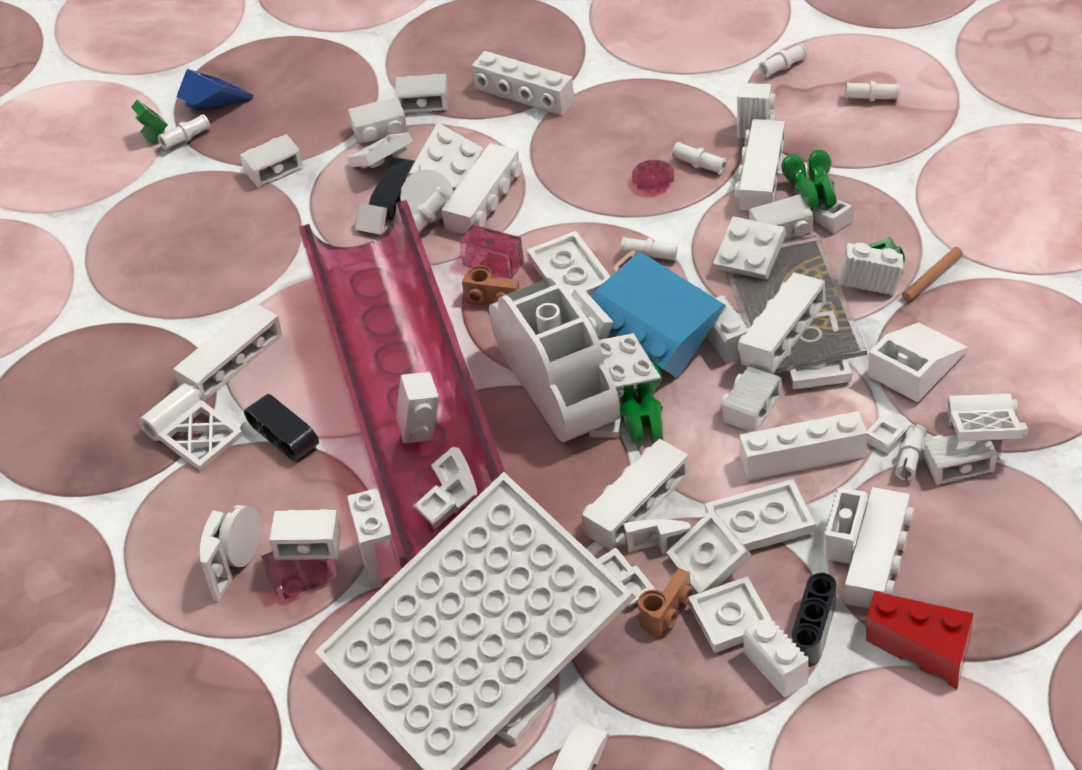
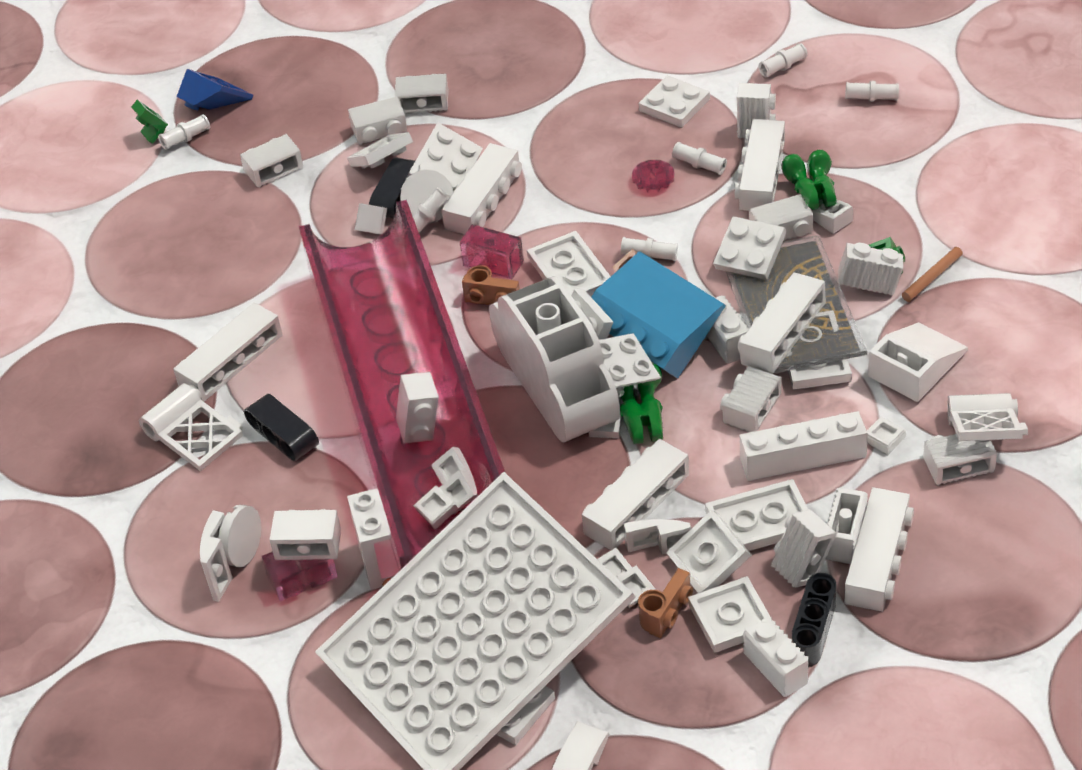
white brick [472,51,574,116] -> none
red wedge [866,592,974,689] -> none
white pin [895,424,926,481] -> none
none -> white plate [638,75,710,128]
none -> white brick [771,509,837,588]

